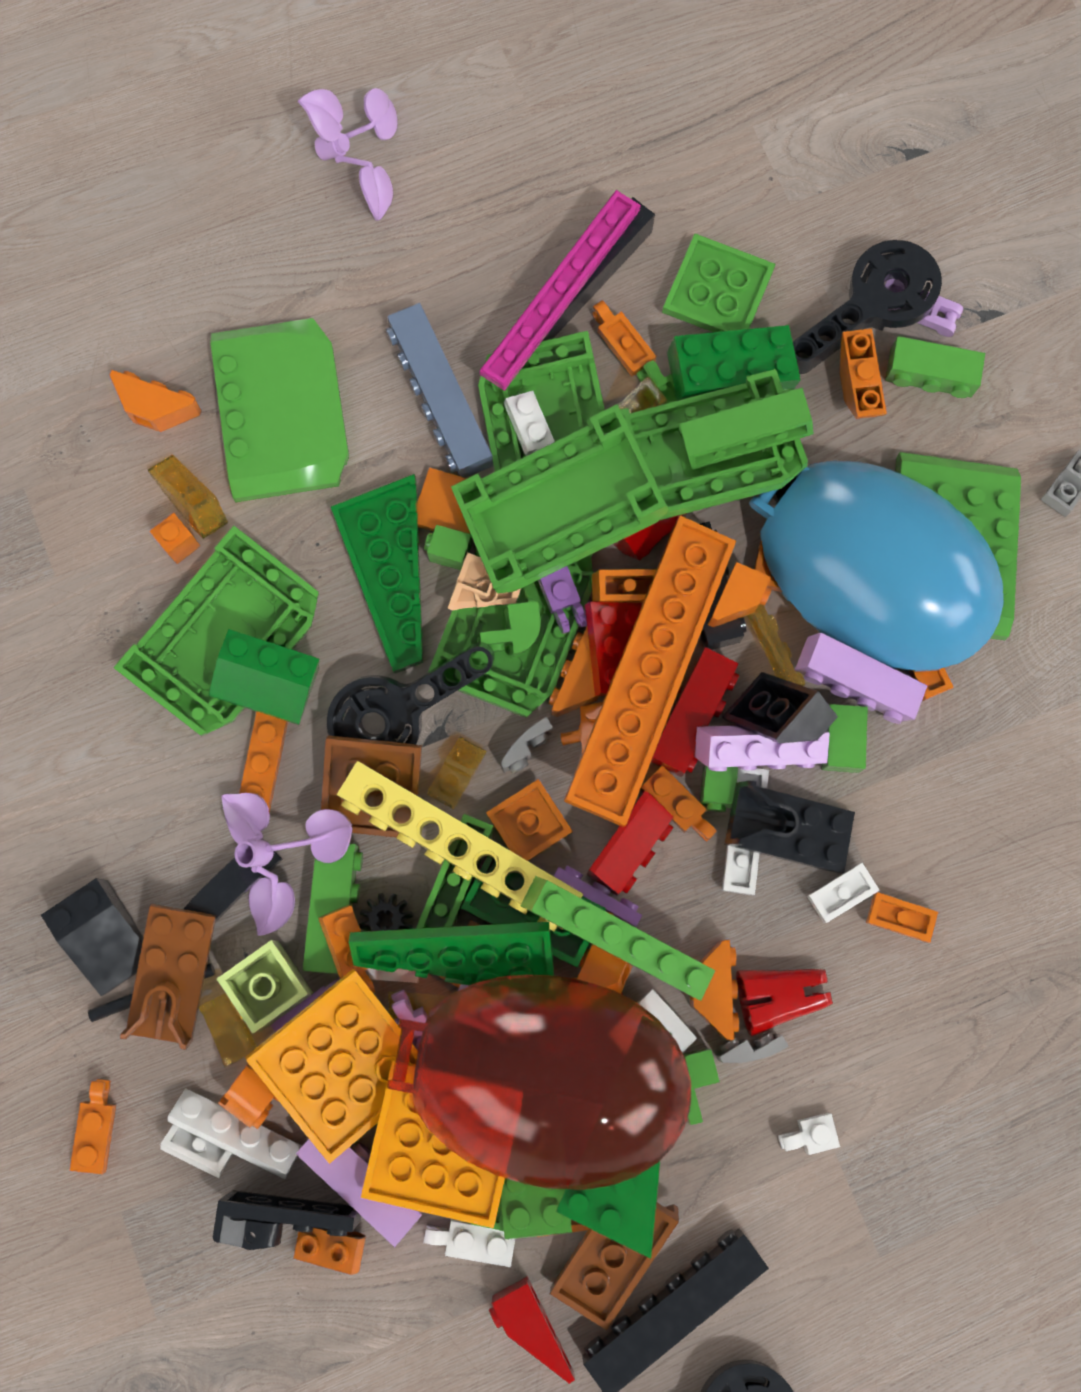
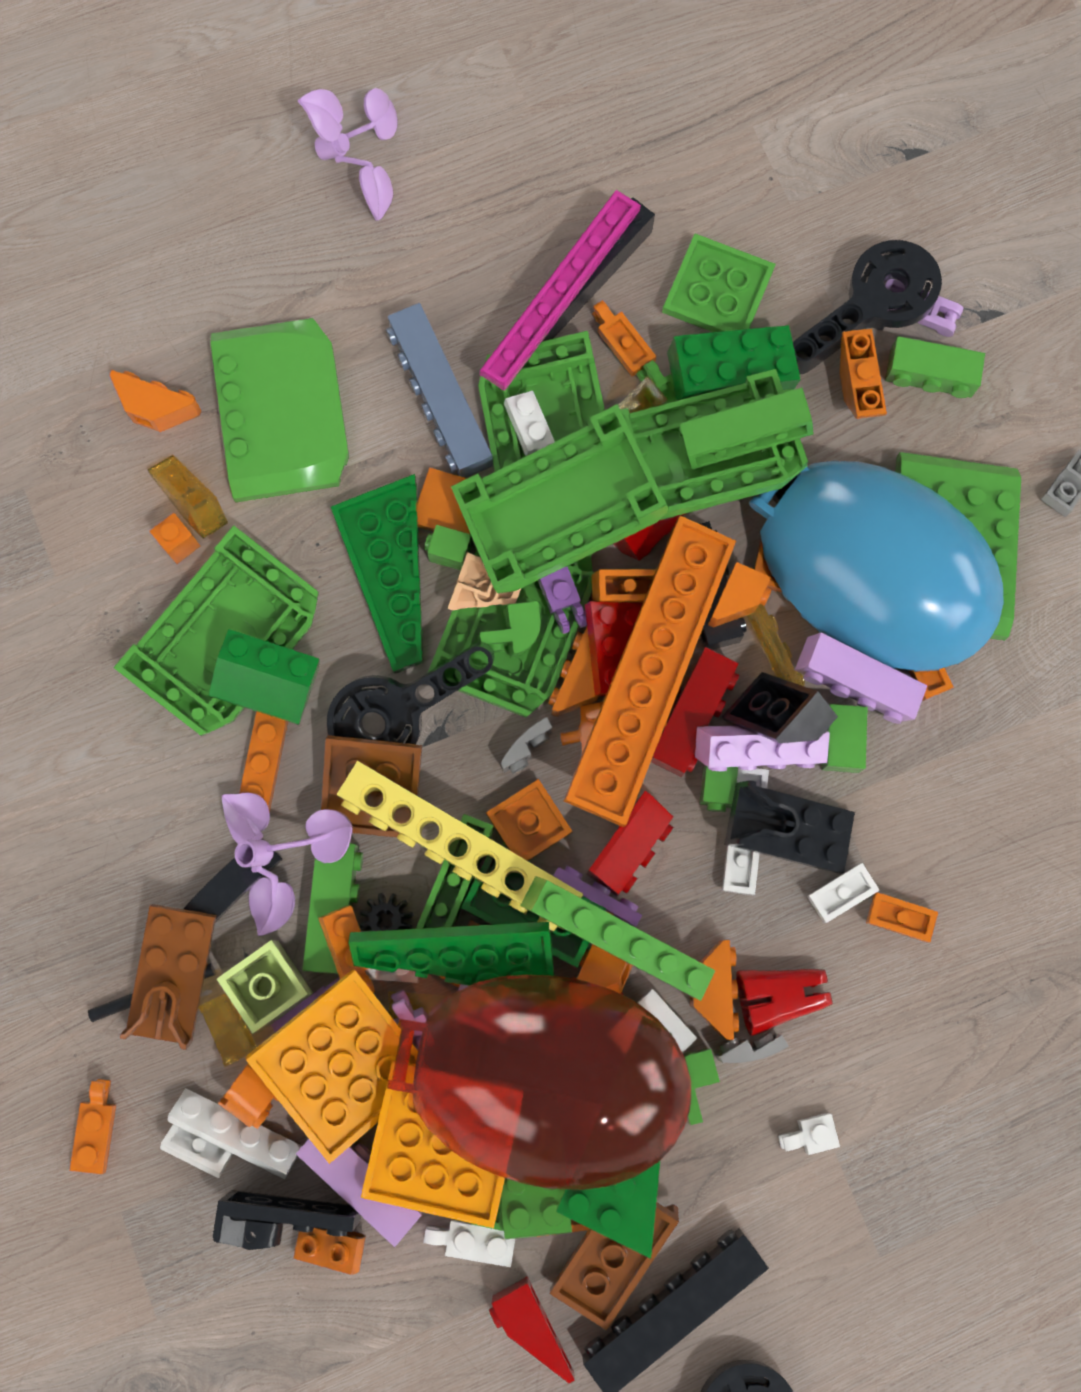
black slope [41,878,144,996] -> none
clear yellow slope [427,737,487,810] -> none
orange plate [640,766,717,842] -> none

